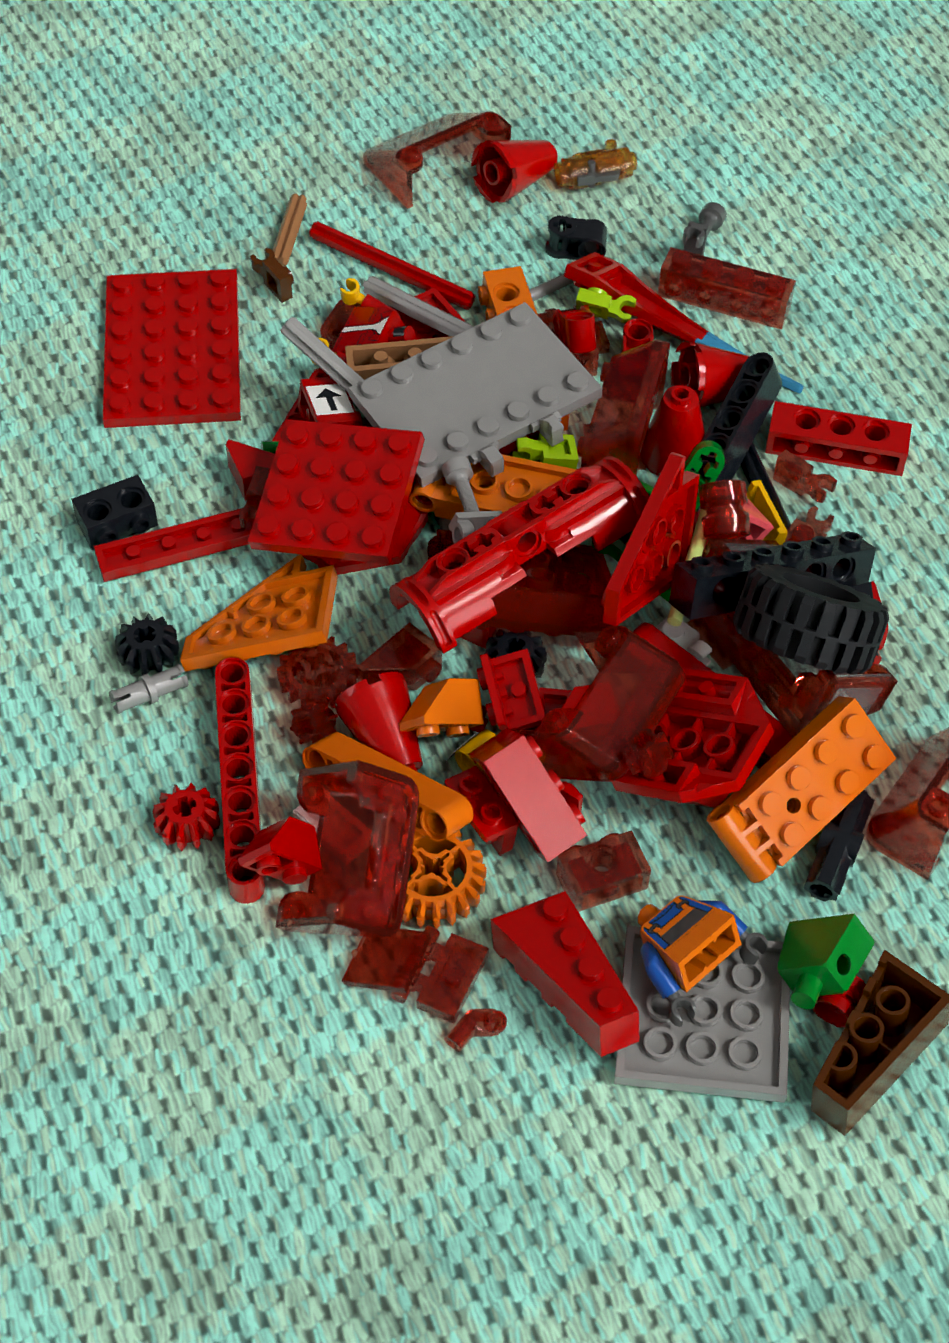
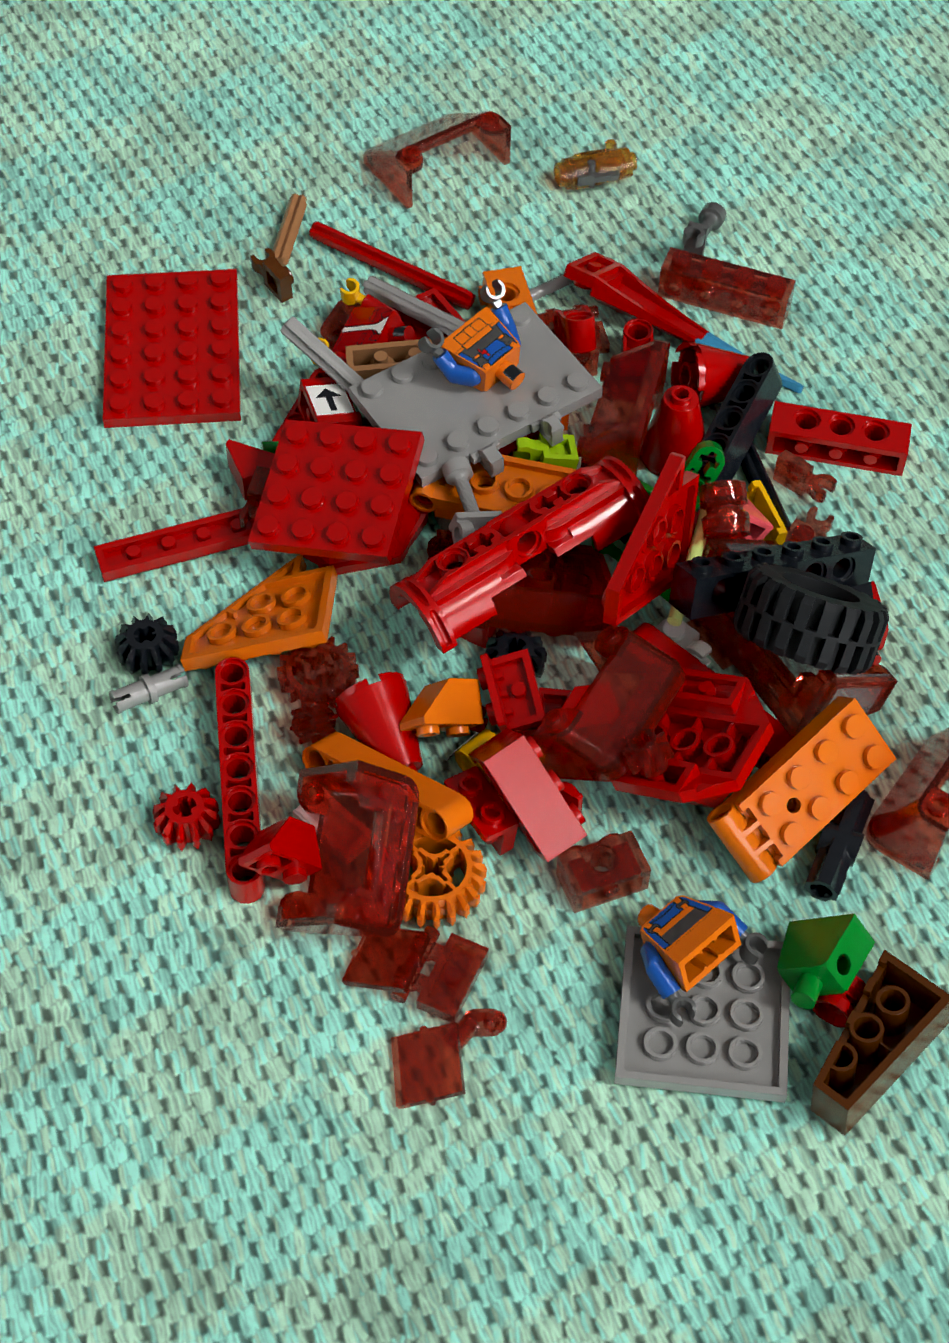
black brick [71,475,158,550] -> none
clear red slope [357,622,442,690] -> none
red cone [471,140,558,203] -> none
red wedge [490,891,640,1057] -> none
black piece [545,216,607,260] -> none
lime plate [576,287,636,324] -> none
none -> clear red piece [391,1022,466,1109]
none -> torso [418,279,525,392]

